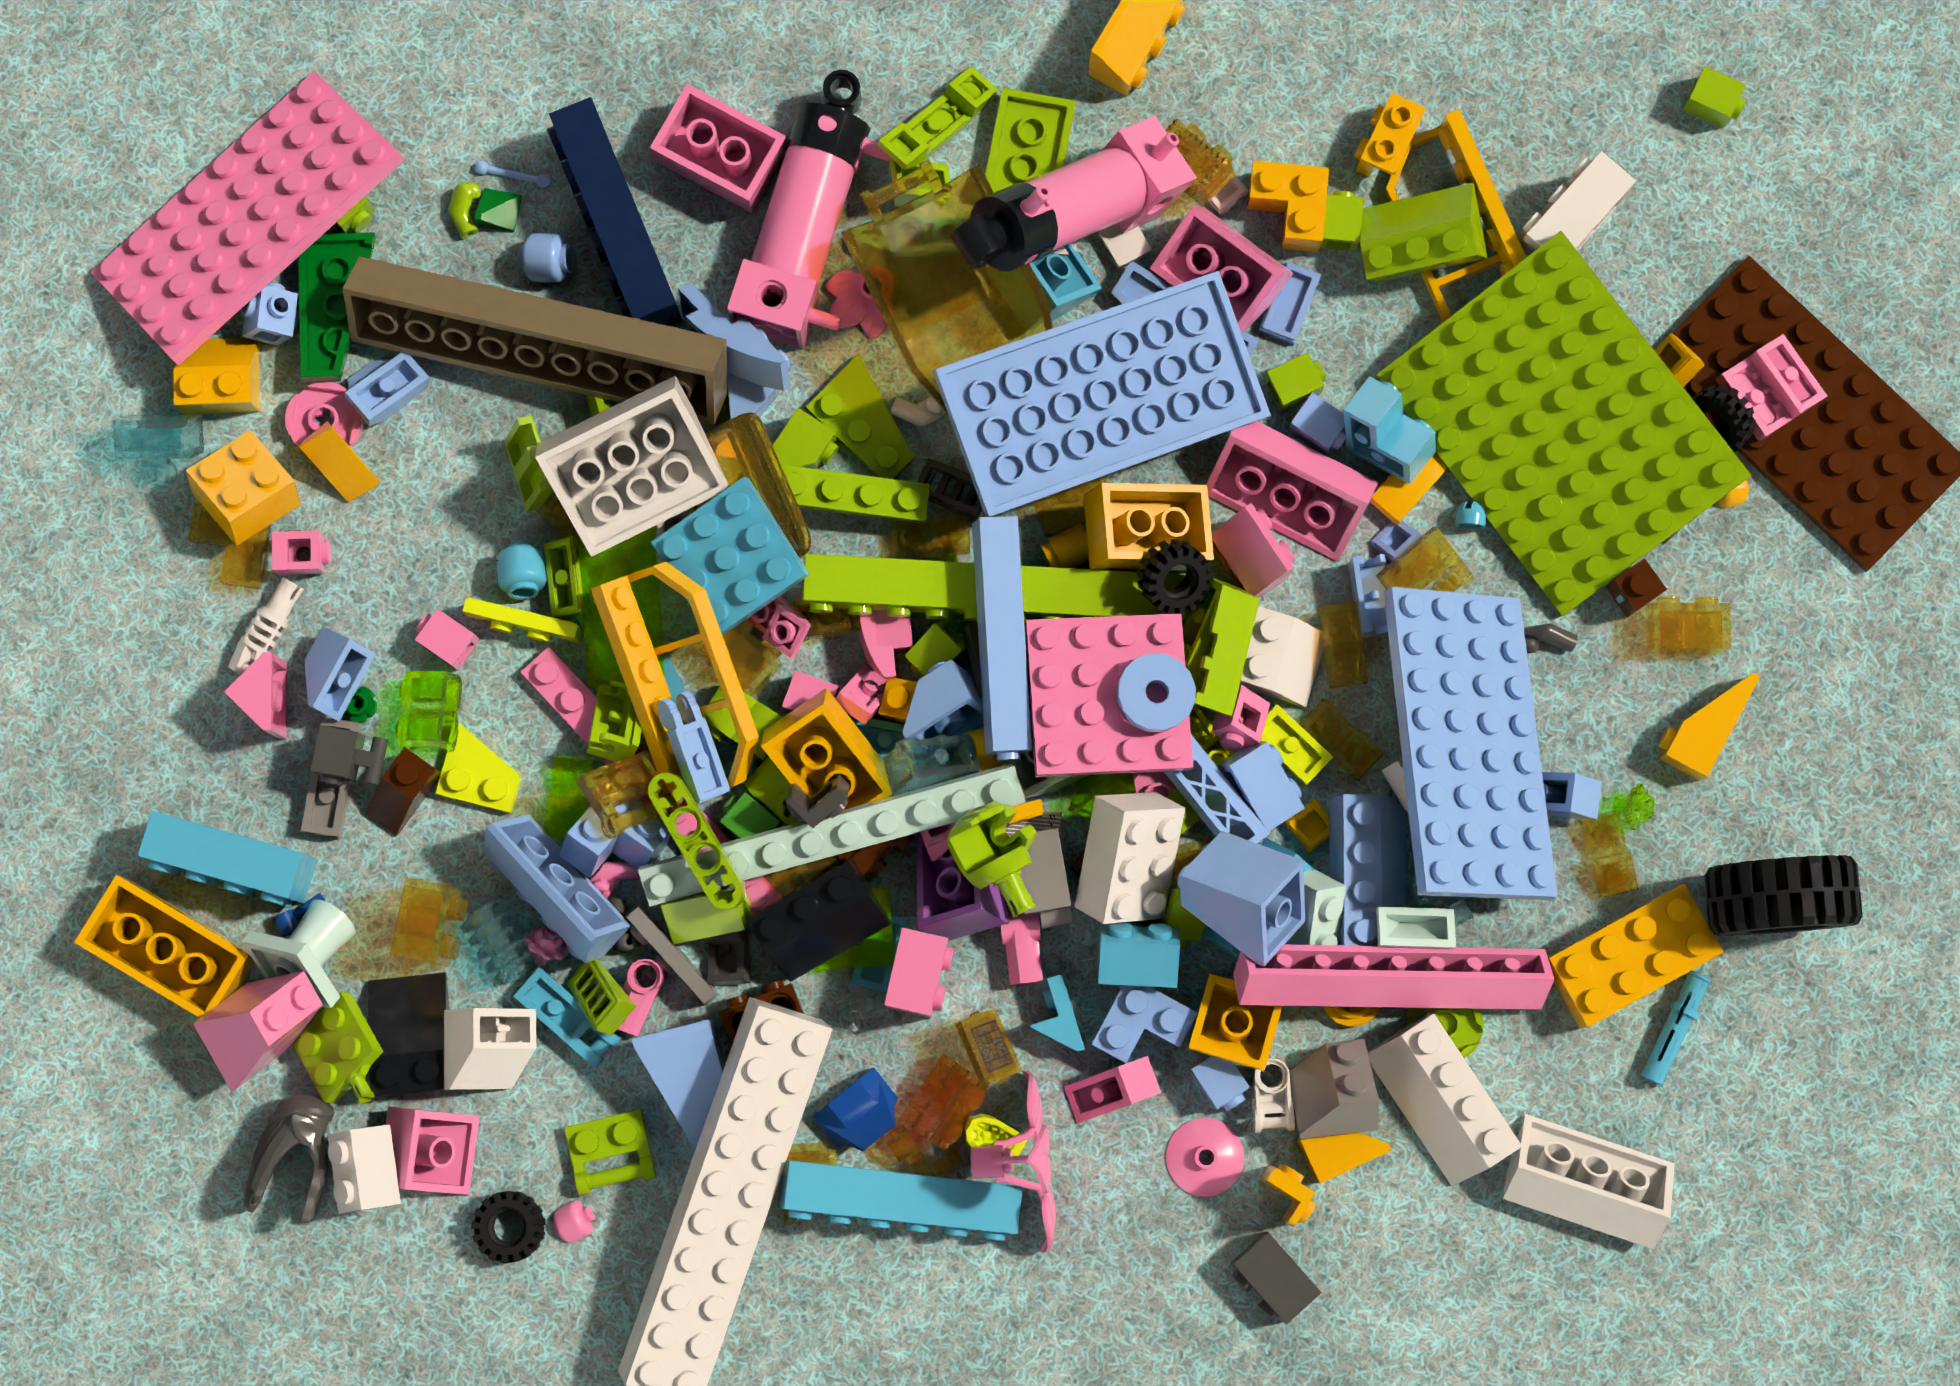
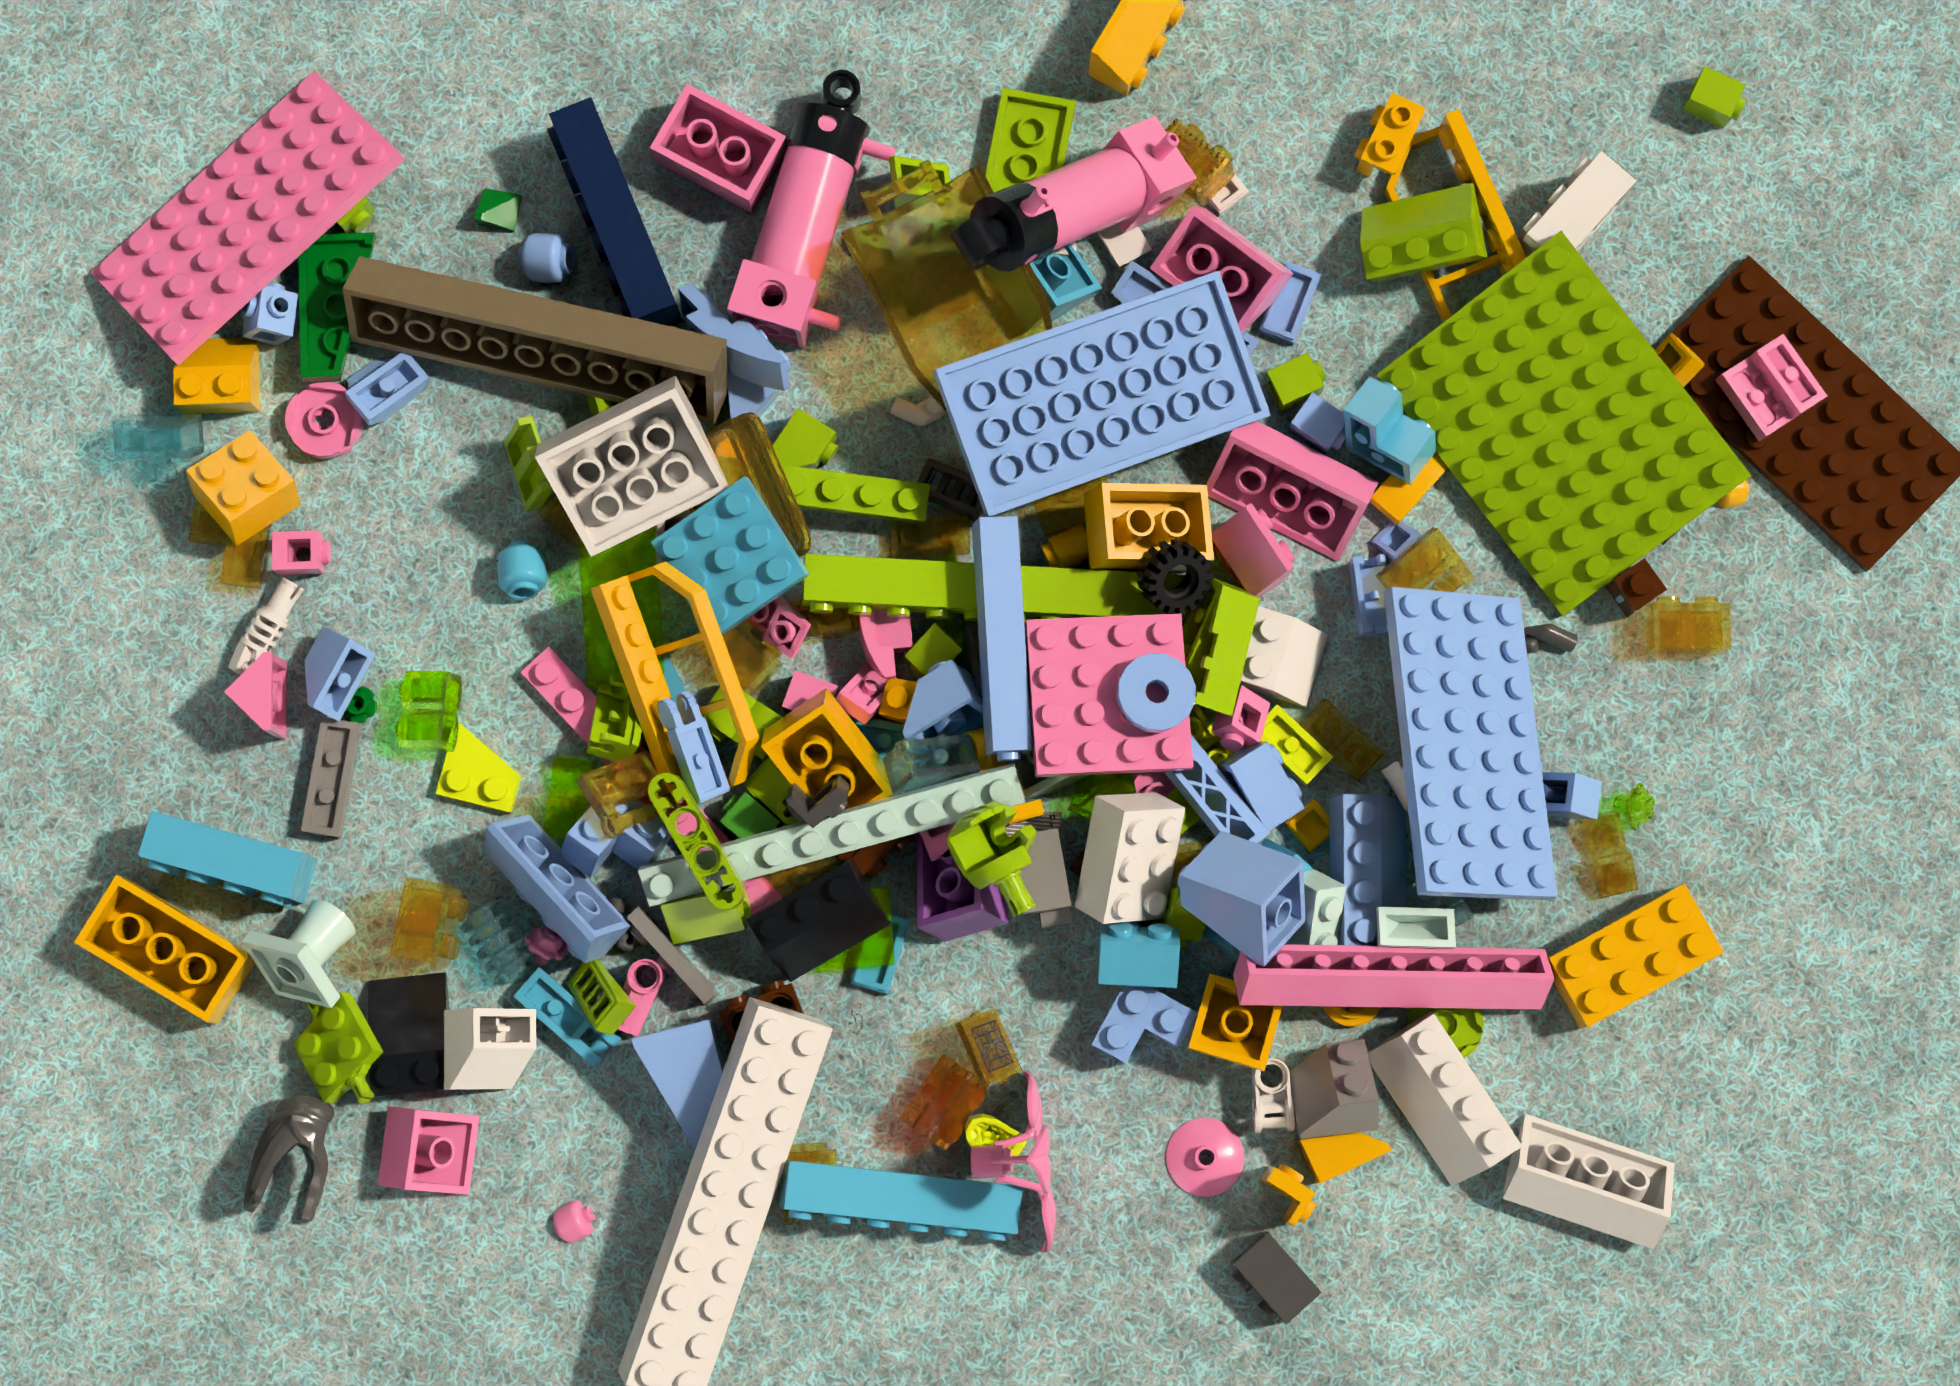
bright pink slope [193,971,323,1091] -> none
blue hand [276,893,325,937] -> none
yellow slope [298,421,381,503] -> none
dark grey brick [310,725,388,787] -> none
white slope [328,1125,401,1214] -> none
reddish brown slope [365,747,441,836] -> none
bright pink brick [415,609,480,671] -> none
lime arm [448,181,481,239] -> none
neon yellow plate [463,597,582,643] -> none
black tyre [471,1191,546,1263] -> none
light blue hinge [474,160,551,189] -> none
lime slope [543,536,585,620] -> none
lime plate [564,1109,657,1196] -> none
bright pink arm [590,861,640,899] -> none
dark grey slope [703,928,750,986] -> none
lime wing [806,353,914,479] -> none
blue slope [813,1068,898,1152] -> none
bright pink plate [825,268,892,339] -> none
lime slope [877,66,998,170] -> none
bright pink brick [884,928,954,1018] -> none
clear yellow plate [887,1123,963,1177] -> none
bright pink piece [1001,909,1043,986] -> none
medium azure slope [1028,974,1085,1053] -> none
bright pink slope [1064,1056,1161,1124] -> none
light blue brick [1189,1056,1250,1111] -> none
yellow brick [1247,160,1329,253] -> none
clear yellow slope [1318,602,1368,689] -> none
lime brick [1320,191,1364,252] -> none
medium azure hinge [1455,501,1486,529] -> none
medium azure pin [1640,970,1712,1086] -> none
yellow slope [1658,673,1760,781] -> none
black tyre [1692,385,1756,452] -> none
black tyre [1704,855,1863,936] -> none

